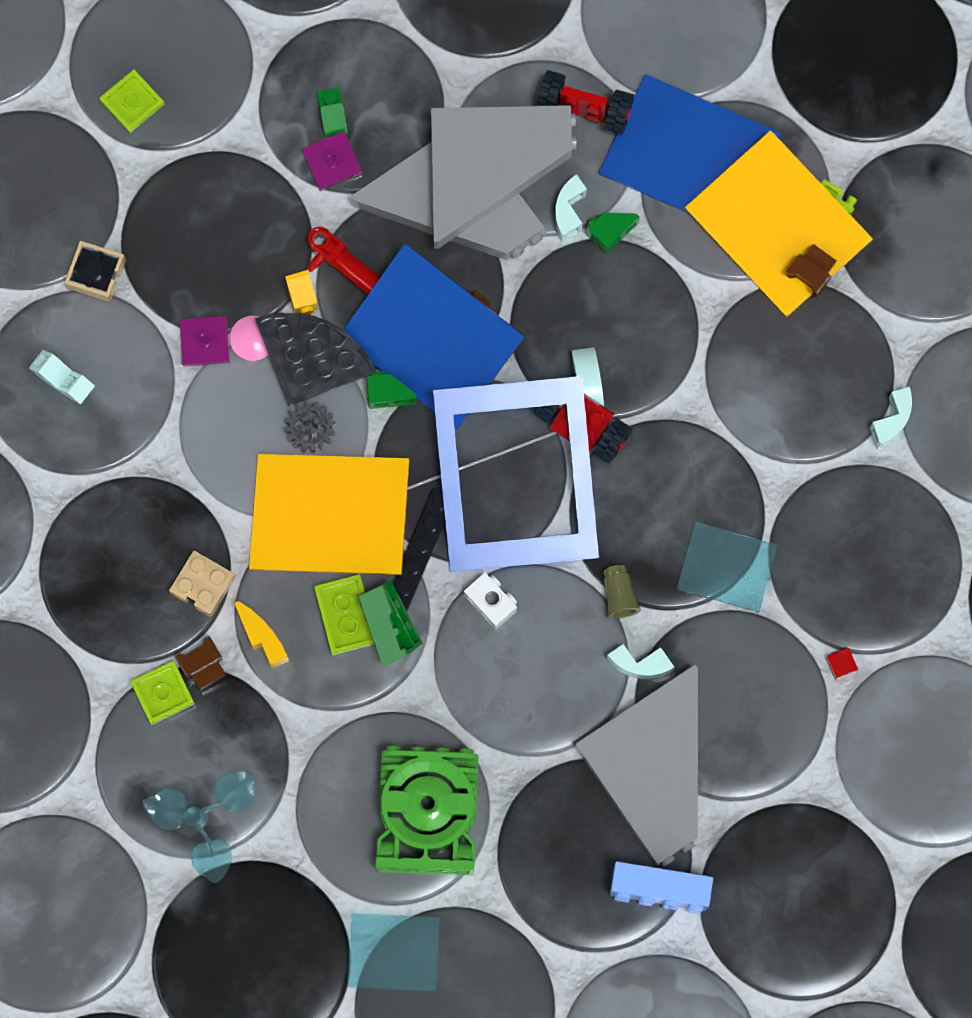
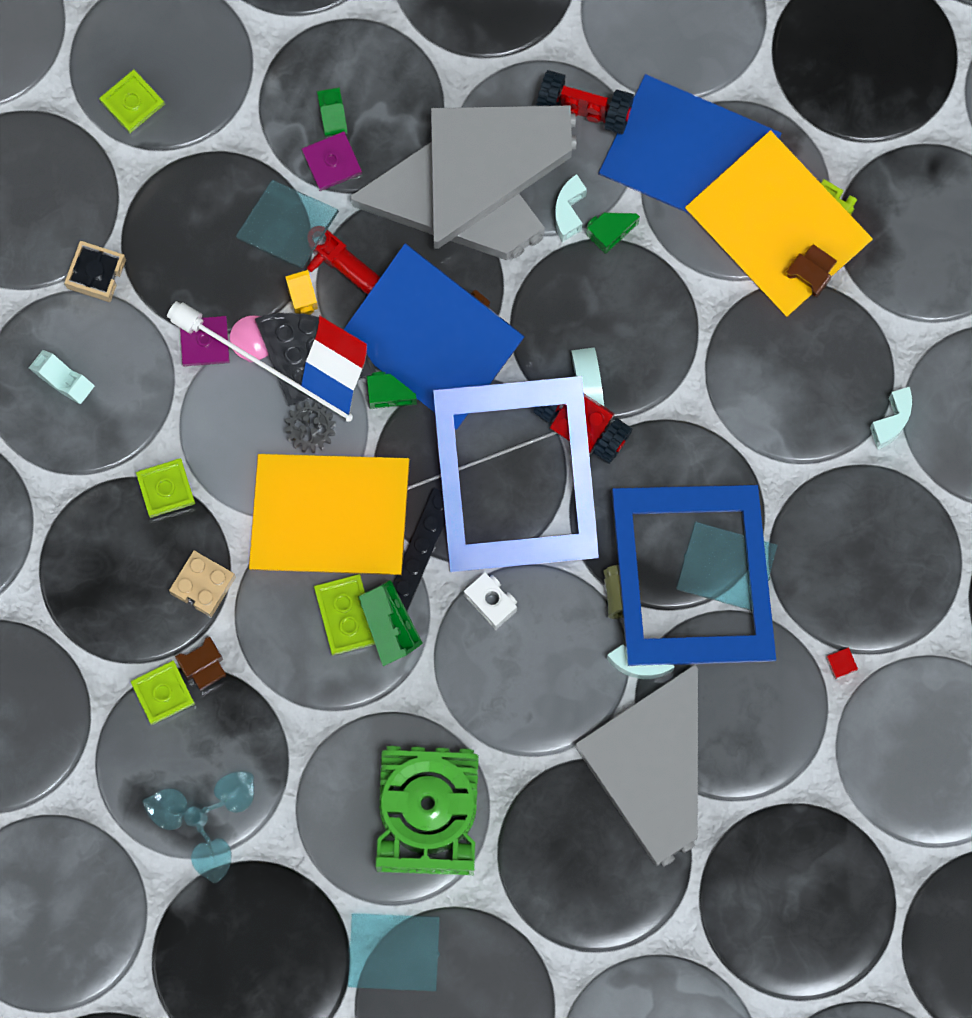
yellow slope [235,601,289,668] -> none
light blue brick [609,862,713,914] -> none
none -> lime plate [136,458,195,518]
none -> flag [167,301,367,422]
none -> clear light blue piece [236,180,339,269]
none -> blue door [612,485,776,666]

